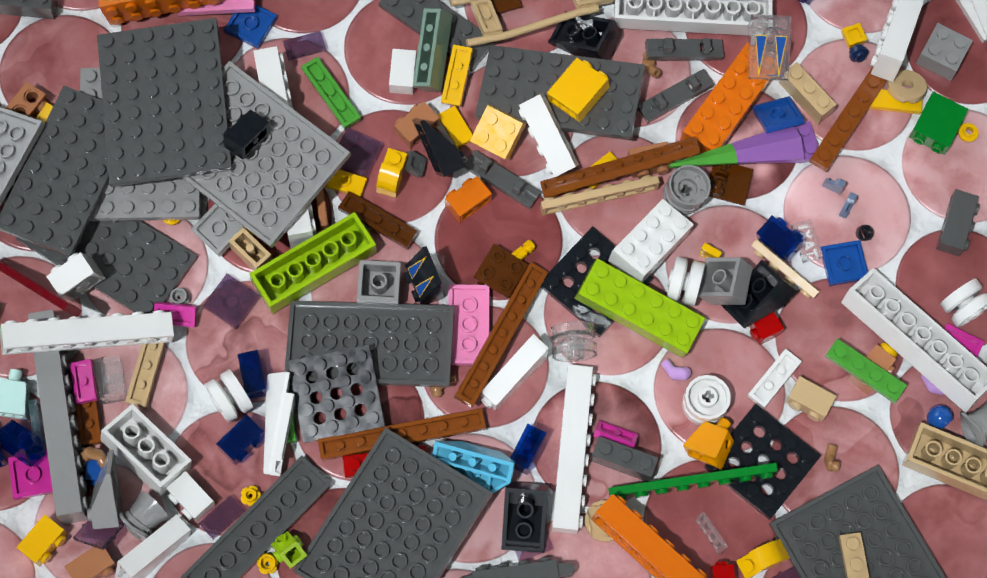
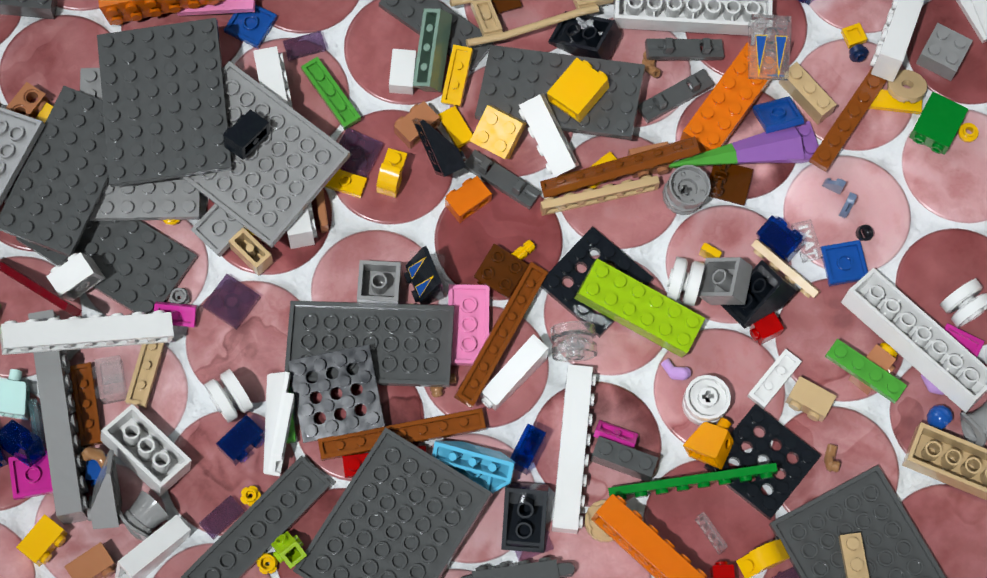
dark pink plate [70,359,98,405] -> none
clear purple piece [73,521,124,550] -> none
white brick [166,471,216,522] -> none
clear blue brick [237,350,267,399] -> none
lime brick [249,212,377,314] -> none
reddish brown plate [338,191,418,249] -> none
dark grey plate [403,150,427,178] -> none
white brick [608,199,694,283] -> none
dark grey brick [936,189,980,256] -> none

